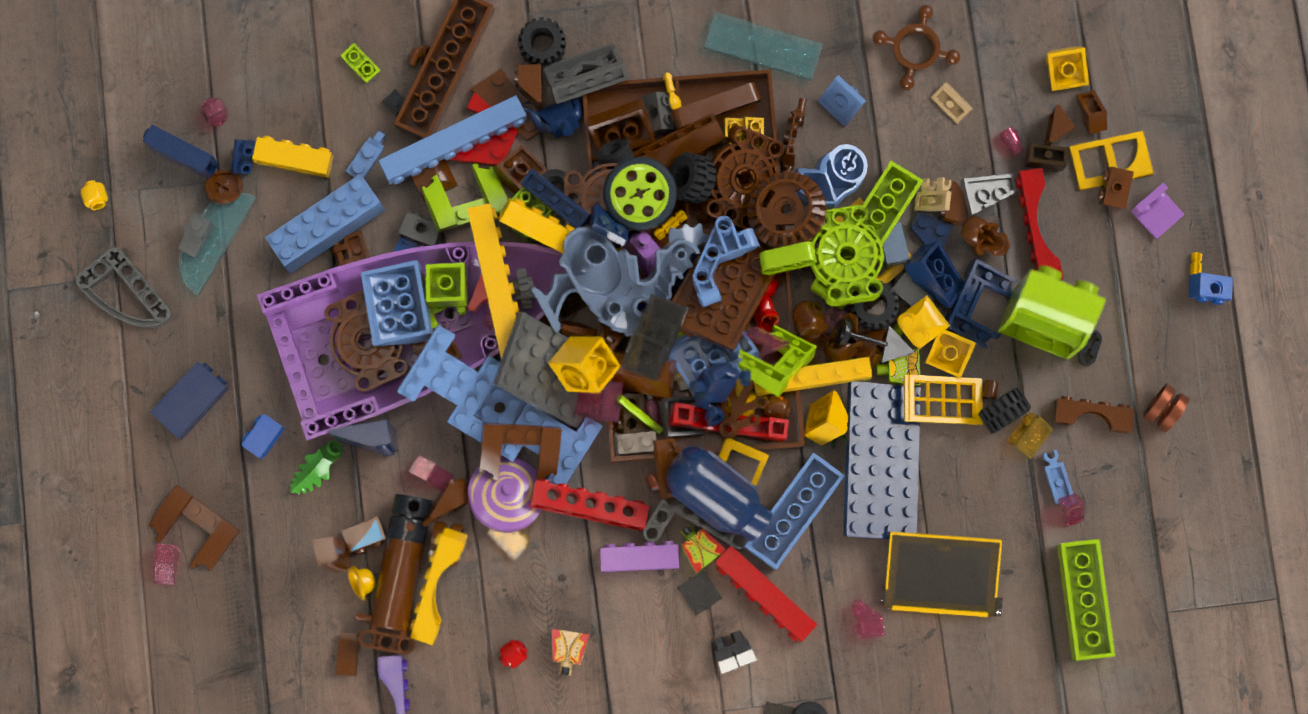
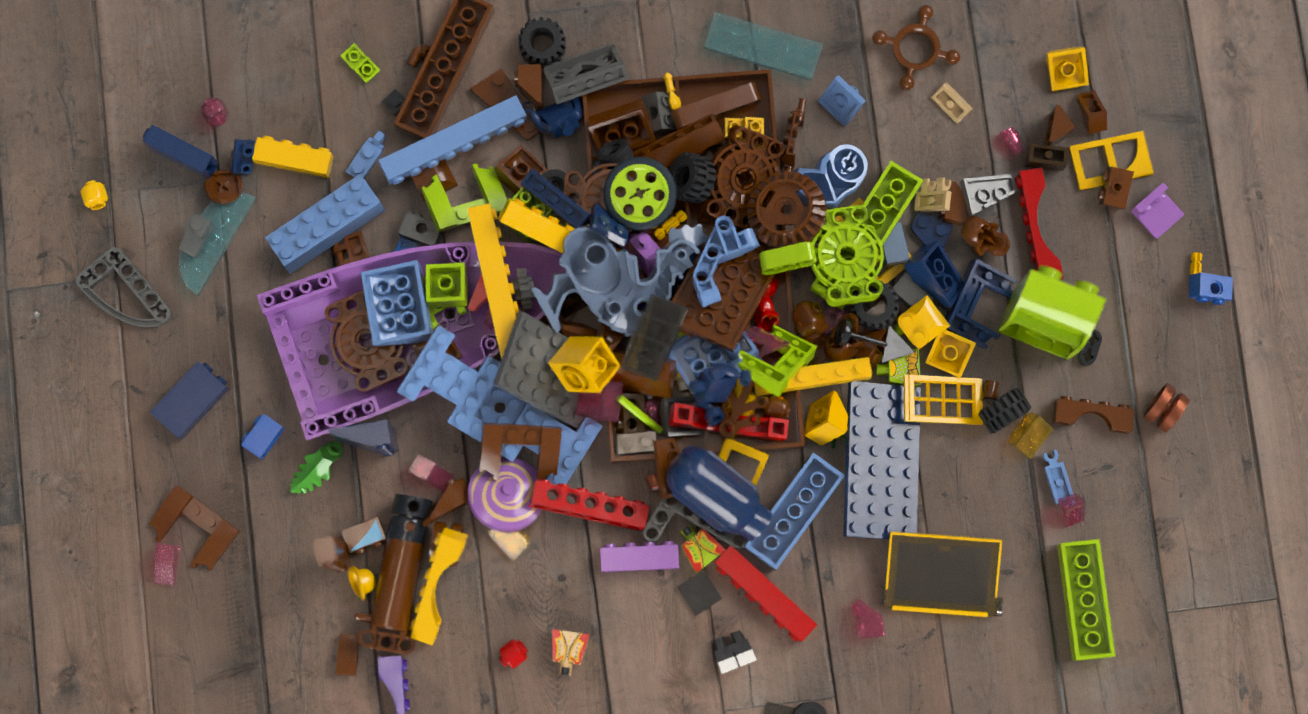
red wing [444,93,518,166] -> none

